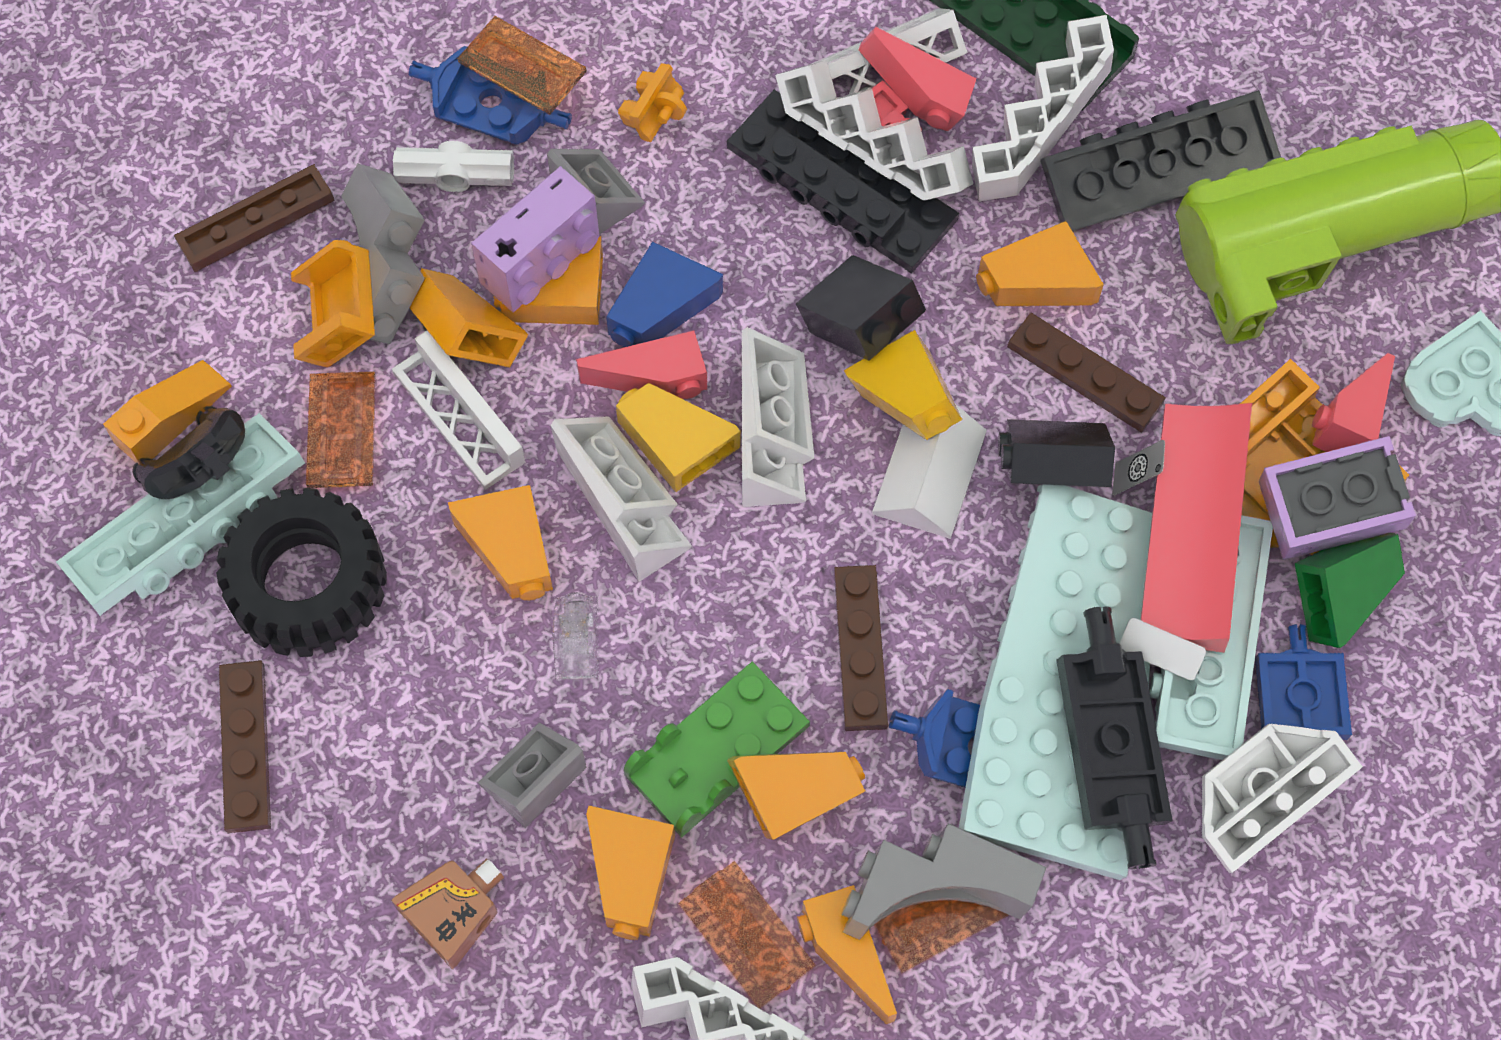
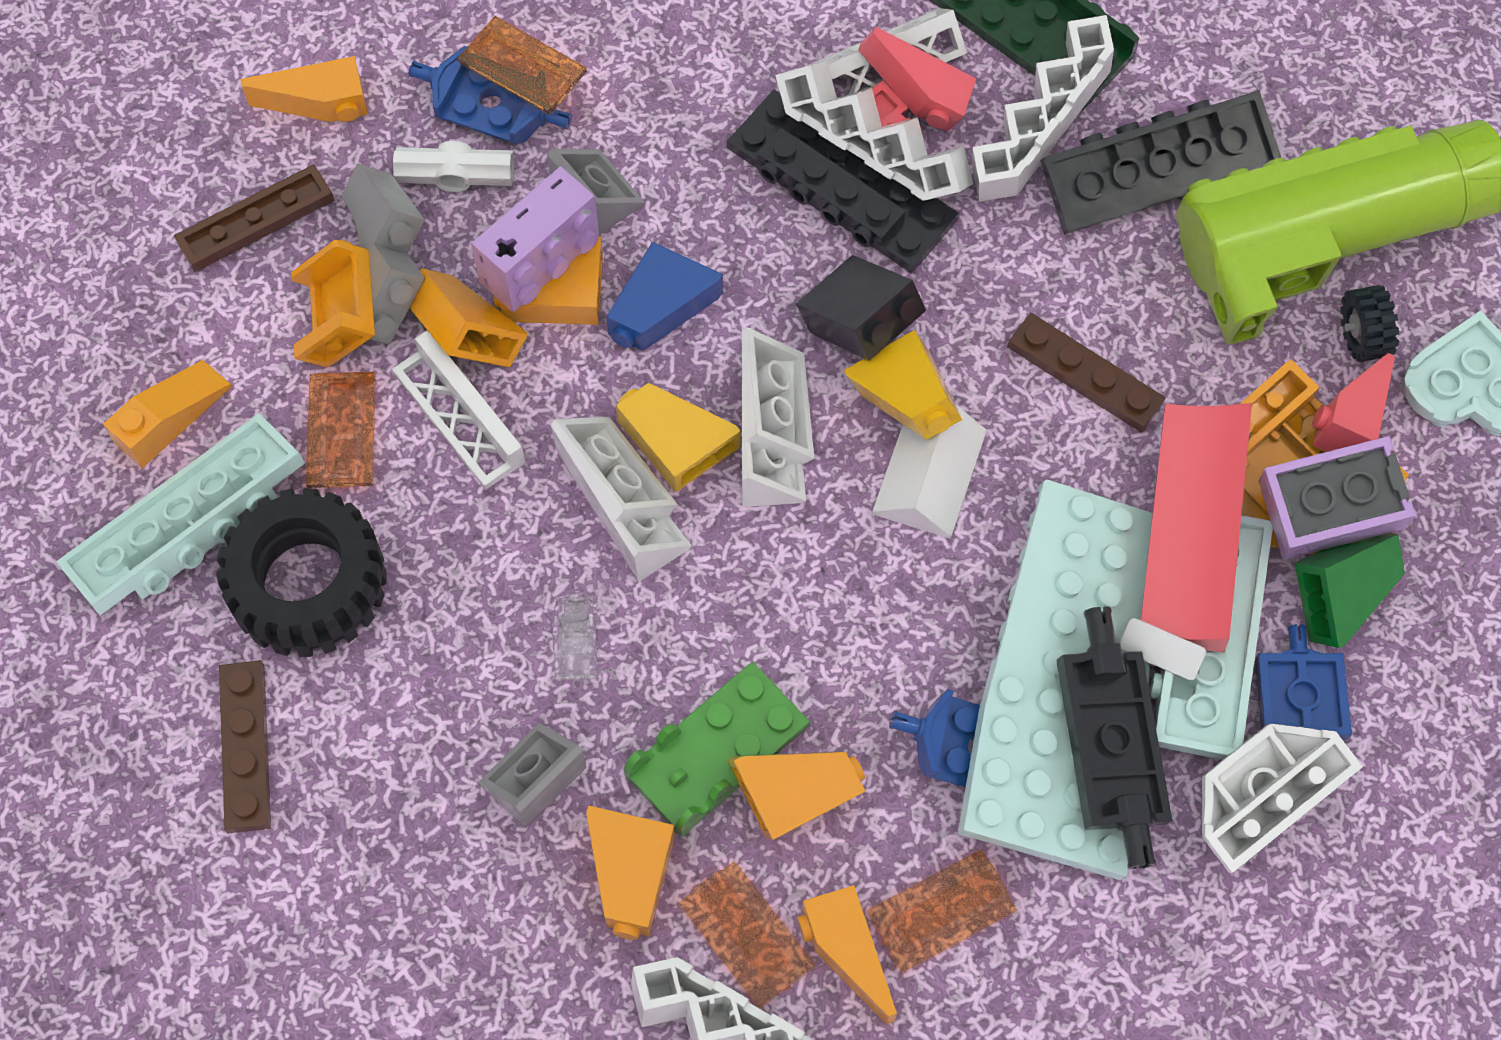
black connector [132,406,245,499] -> none
nougat torso [391,858,504,970] -> none
light orange slope [448,485,553,600] -> none
coral slope [576,330,707,399] -> none
light orange hips [618,63,687,142] -> none
reddish brown plate [834,565,888,731] -> none
light grey arch [842,823,1046,940] -> none
light orange slope [976,221,1104,306] -> none
black brick [998,419,1115,487] -> none
light grey sticker [1112,440,1165,495] -> none
none -> light orange slope [240,56,368,122]
none -> black wheel [1340,285,1399,362]

